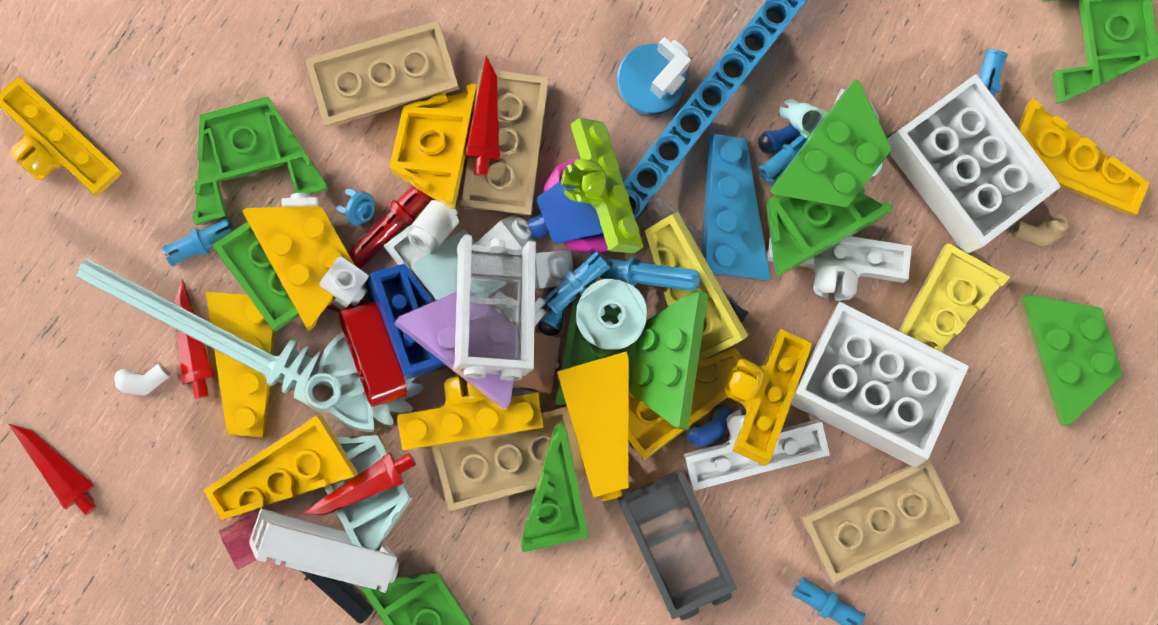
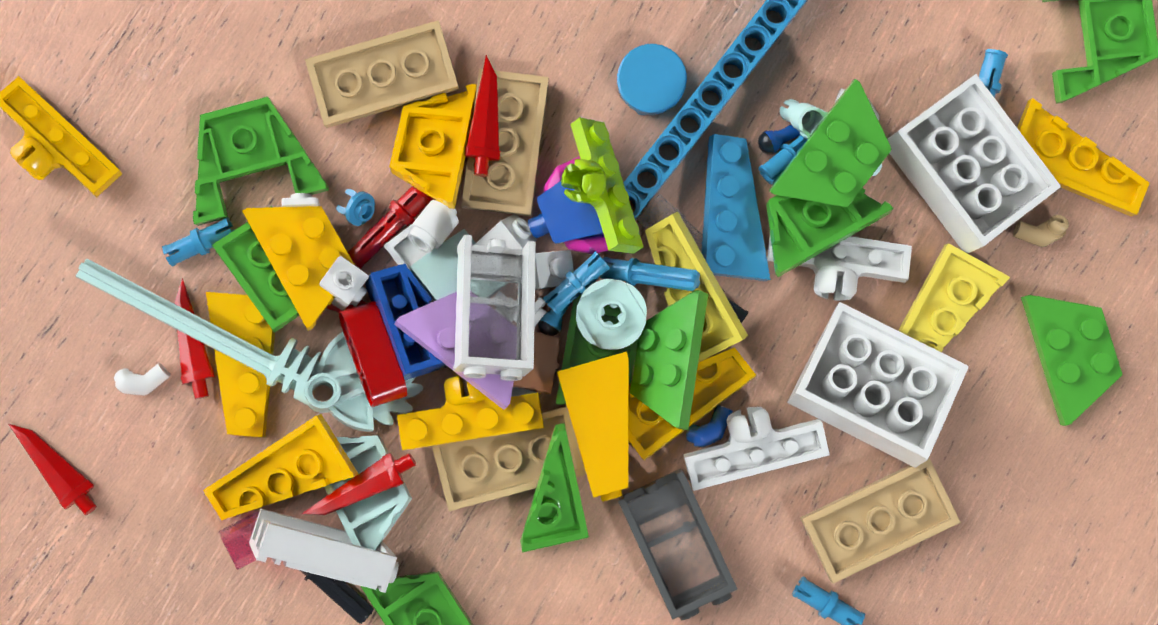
white bracket [650,37,691,99] -> none
yellow plate [724,329,812,466] -> none

